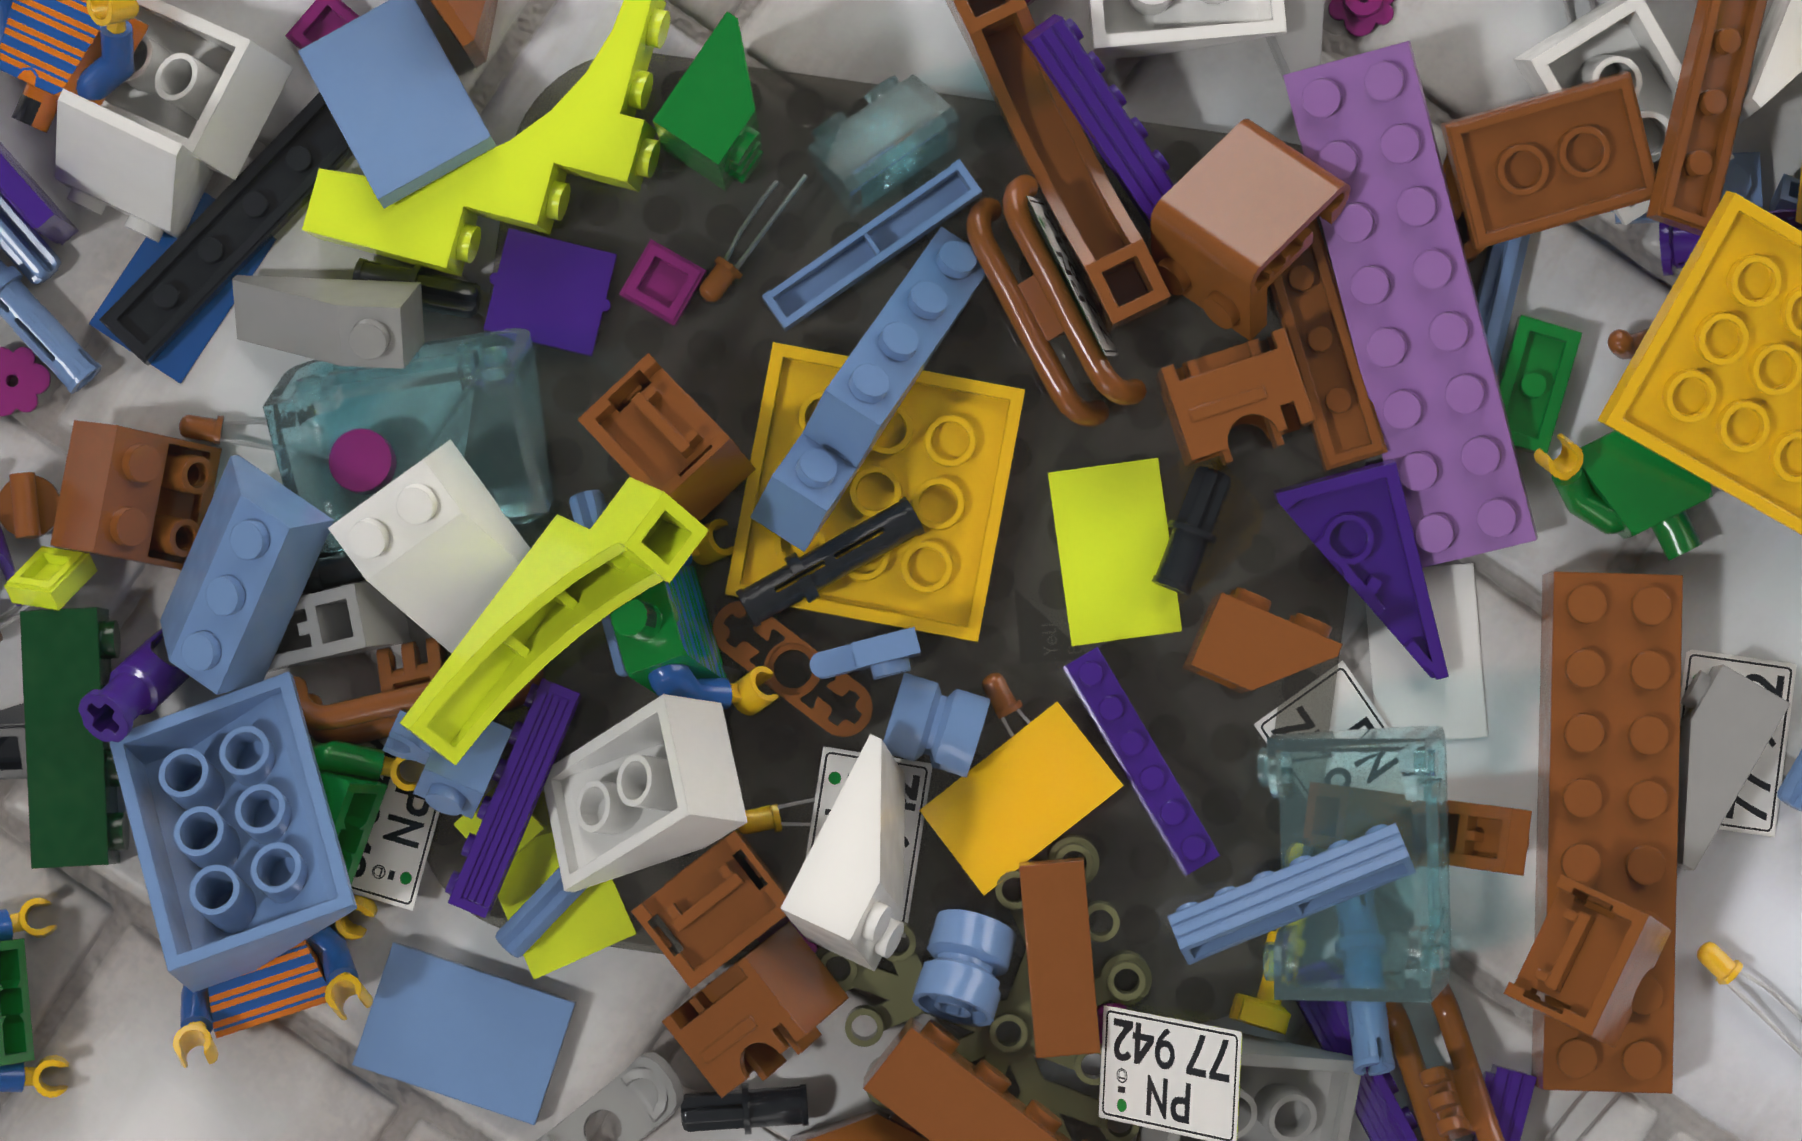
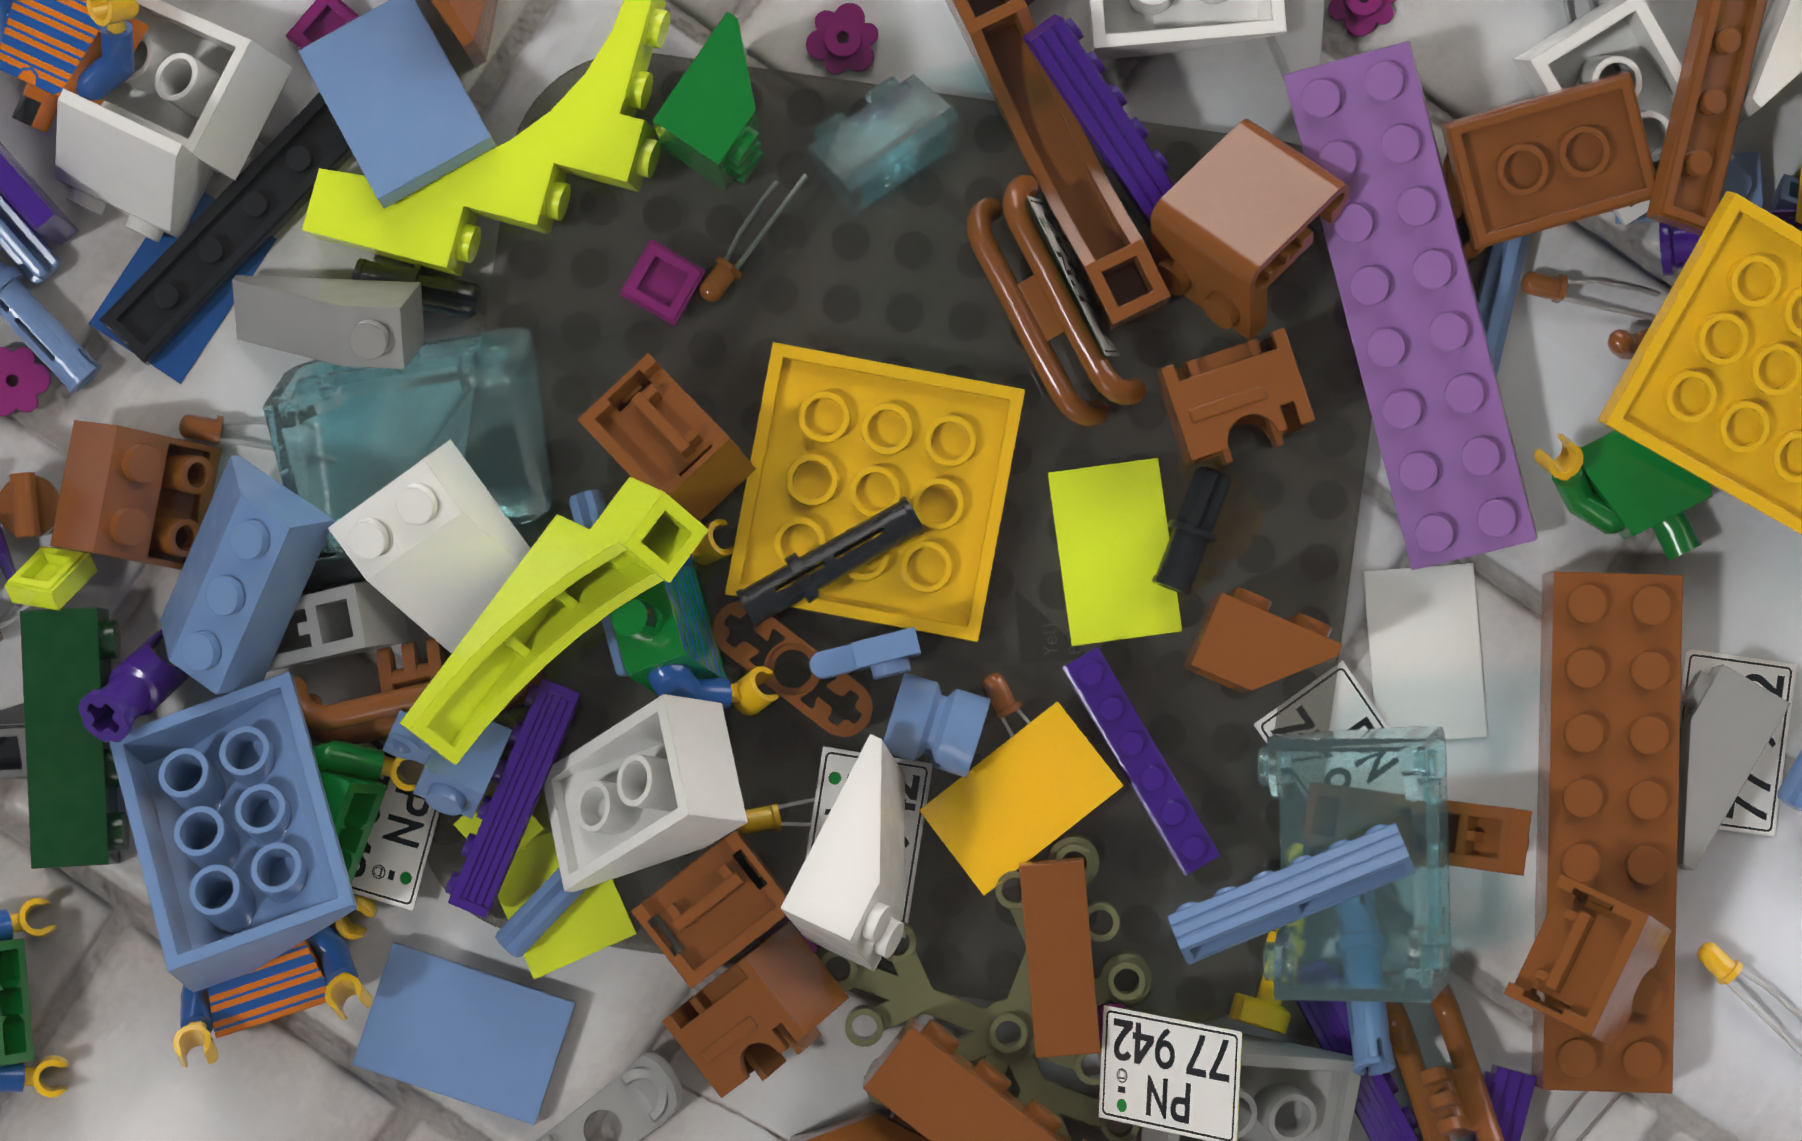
magenta tile [329,428,397,495] -> none
dark purple piece [483,228,618,357] -> none
black axle [680,1083,809,1135] -> none
medium blue arch [750,226,986,552] -> none
medium blue piece [762,159,982,332] -> none
medium blue wheel [912,909,1017,1027] -> none
dark orange tile [1268,218,1388,472] -> none
dark purple wing [1273,459,1449,680] -> none
green plate [1499,315,1582,454] -> none
none -> magenta plant [806,3,879,75]
none -> piece [1521,271,1658,321]

